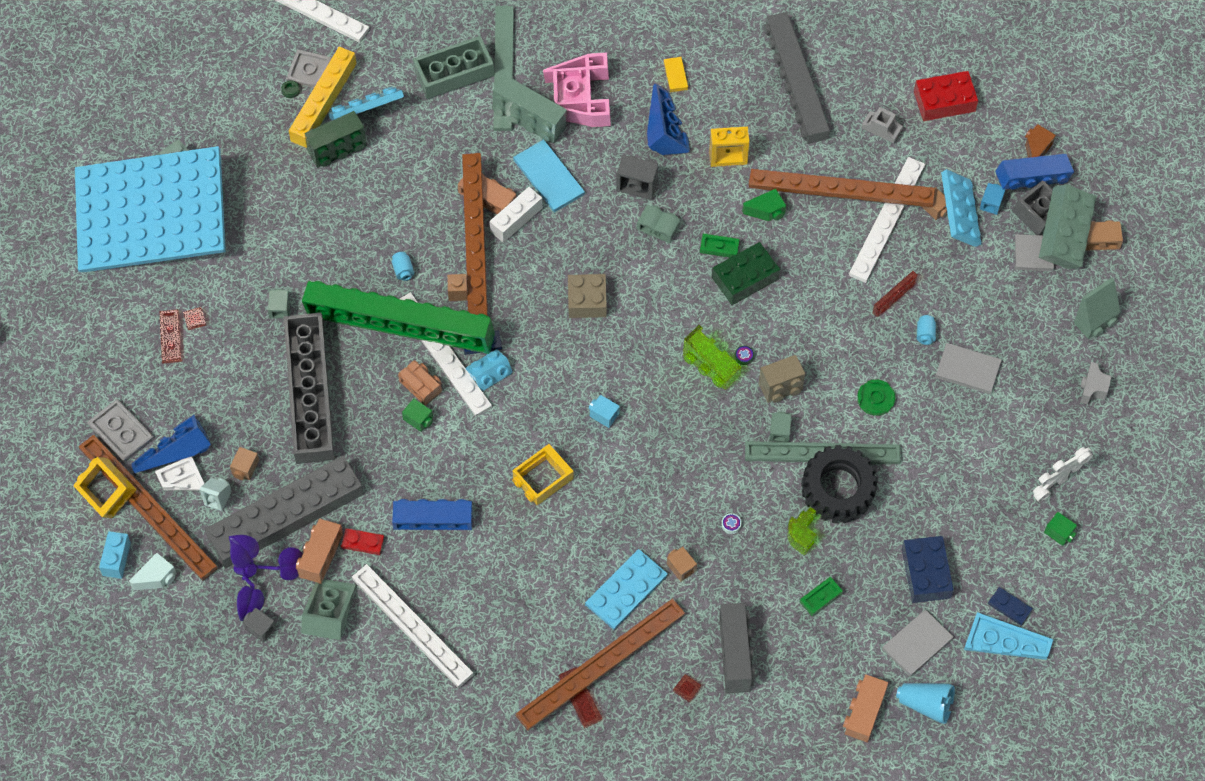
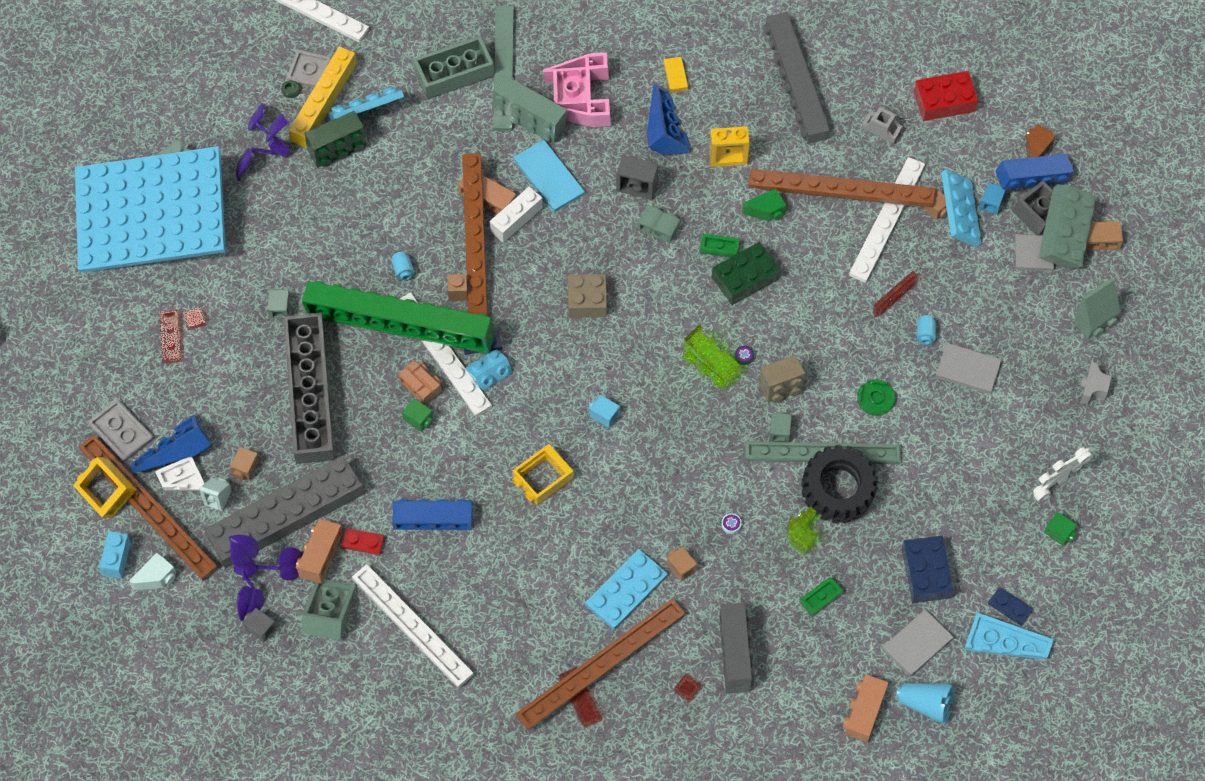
none -> dark purple plant [236,103,291,181]

